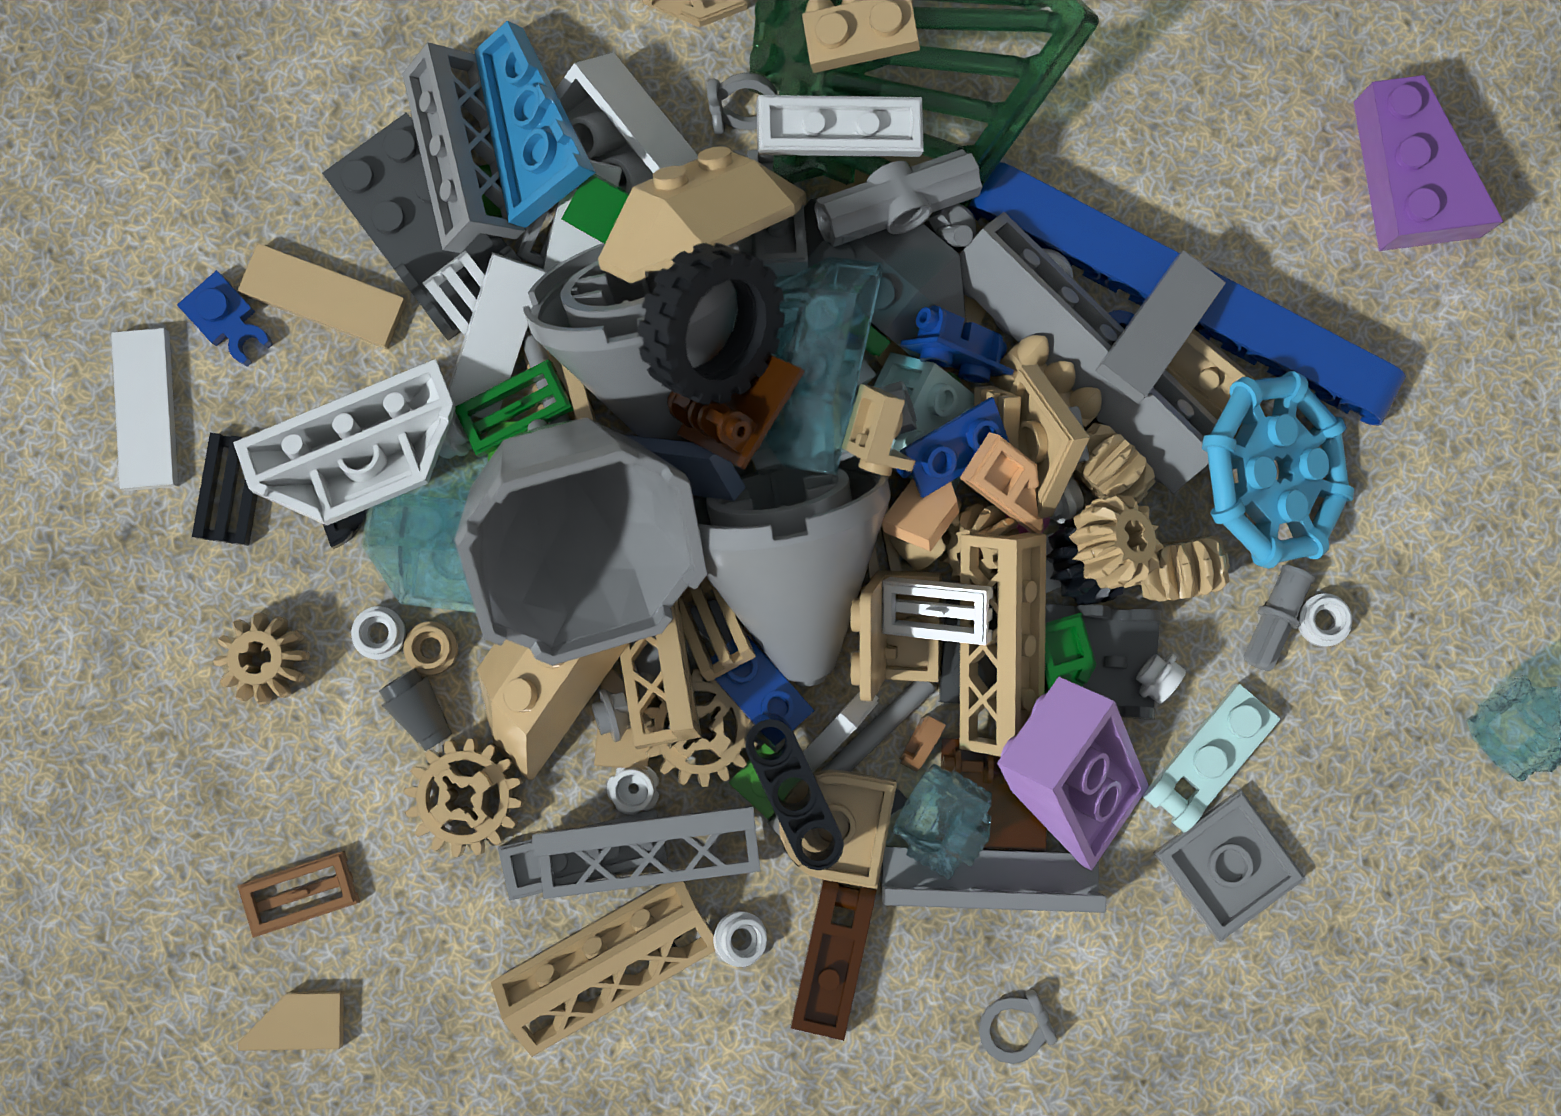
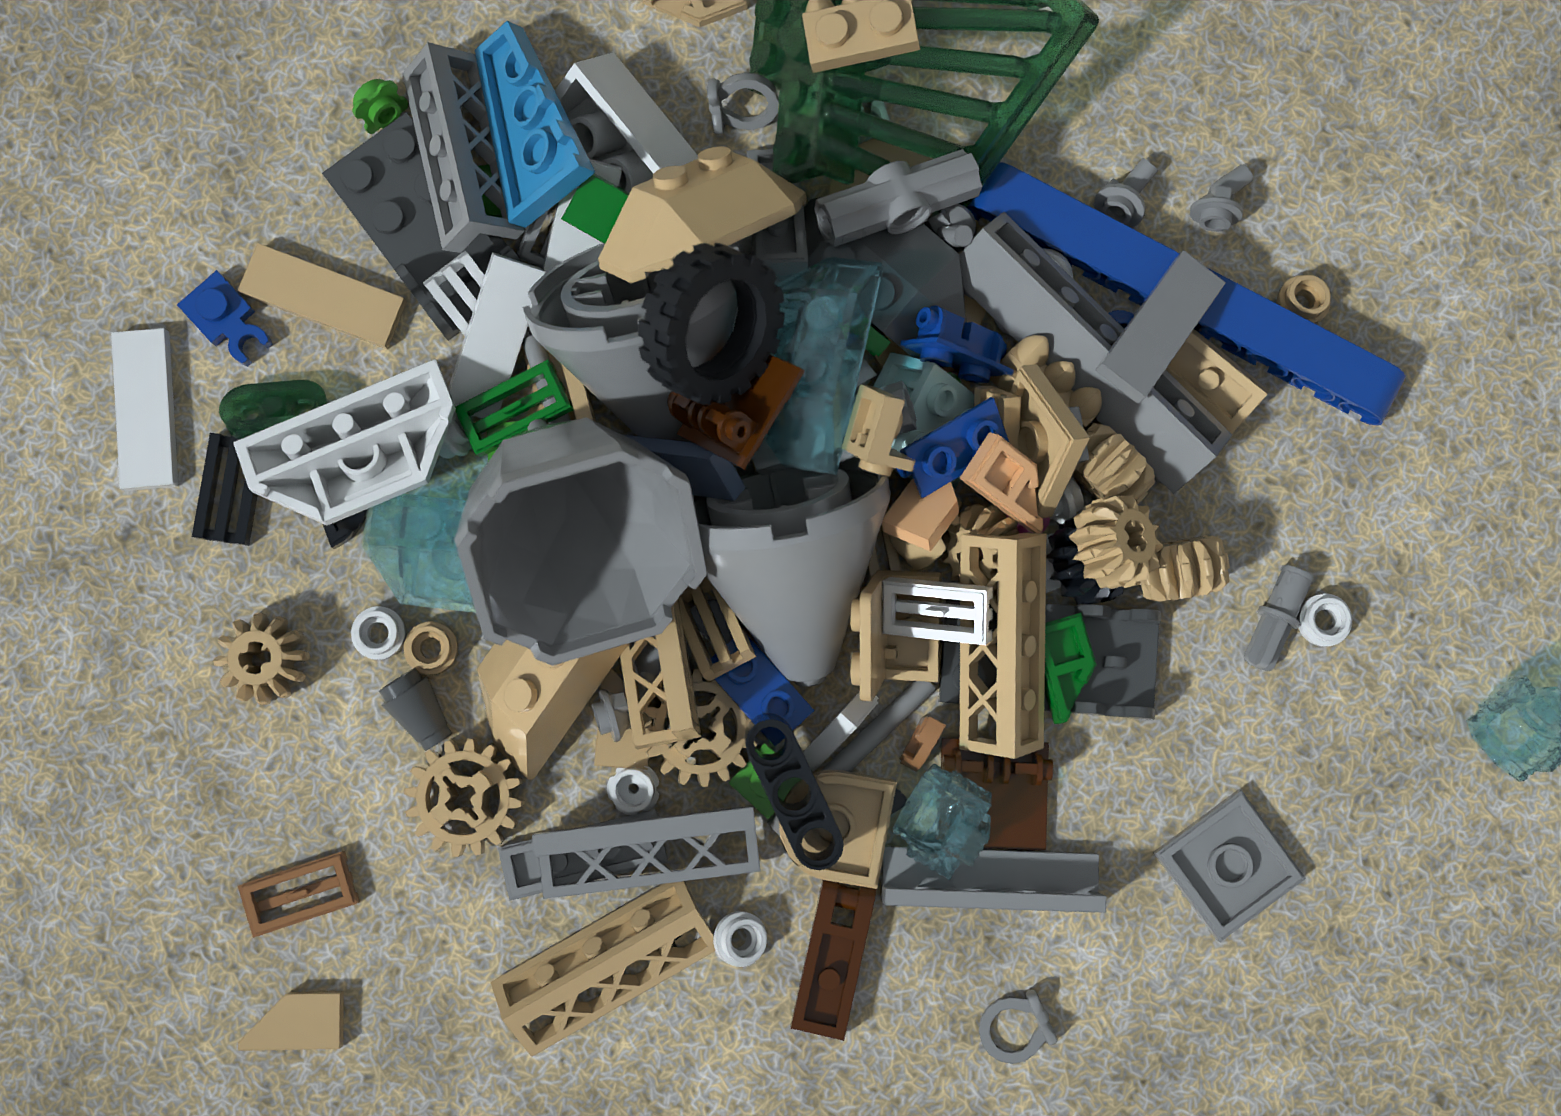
white tile [757,95,923,157] -> none
lavender slope [997,677,1149,871] -> none
white plate [1136,654,1186,704] -> none
light aqua plate [1142,684,1280,833] -> none
medium azure plate [1202,371,1355,569] -> none
medium lavender wedge [1353,75,1504,251] -> none
none -> clear green plate [219,380,329,439]
none -> bright green plate [352,79,409,134]
none -> light grey plate [1094,158,1158,228]
none -> light grey plate [1190,164,1253,232]
none -> tan plate [1277,275,1331,324]

